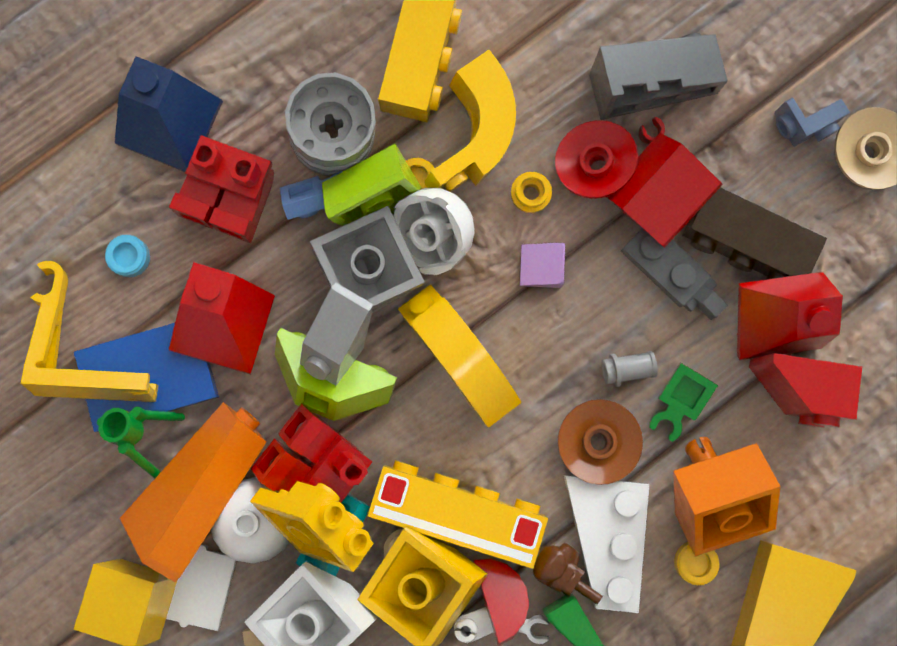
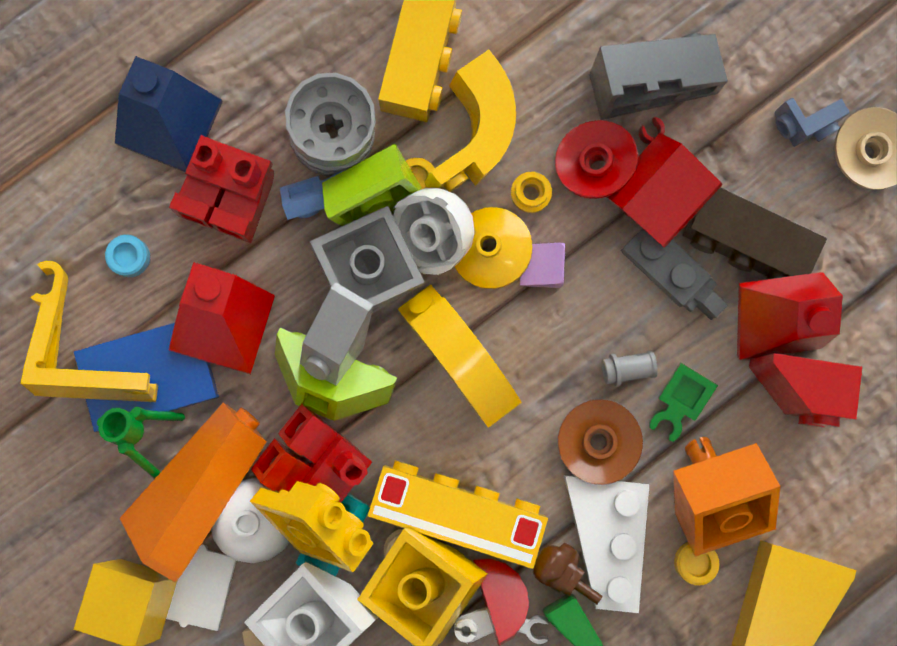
none -> yellow dish [455,207,533,289]

